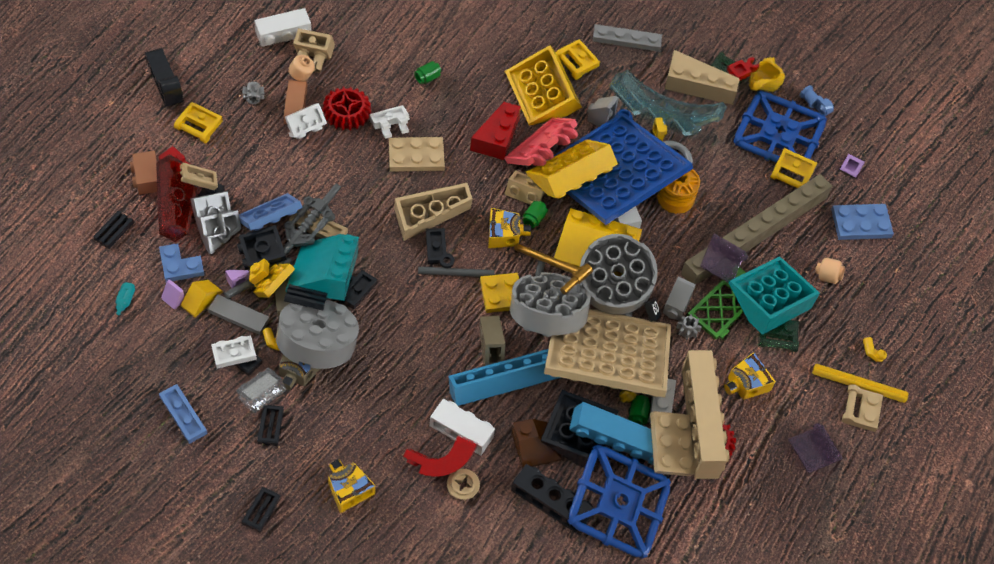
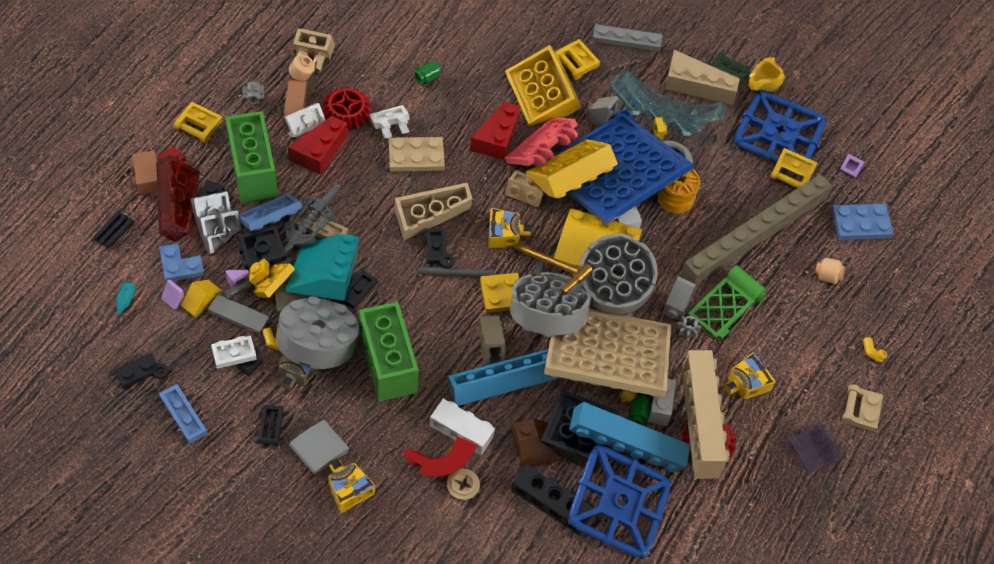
black beam [144,48,184,107] -> none
tan tile [180,163,218,191] -> none
clear brick [236,367,286,413] -> none
black tile [241,487,281,533] -> none
white brick [254,8,311,47] -> none
black tile [284,284,328,310] -> none
green brick [522,201,548,228] -> none
black tile [644,297,661,322] -> none
tan plate [650,411,695,476] -> none
clear purple hinge [700,233,748,283] -> none
red plate [727,57,760,81] -> none
teal slope [729,256,820,335] -> none
clear green plate [758,320,799,353] -> none
medium blue connector [799,85,834,116] -> none
yellow axle [812,364,909,403] -> none
none -> black hinge [114,353,169,389]
none -> bright green brick [225,111,278,203]
none -> red wedge [288,116,348,175]
none -> light grey slope [289,420,350,474]
none -> bright green brick [359,302,419,402]

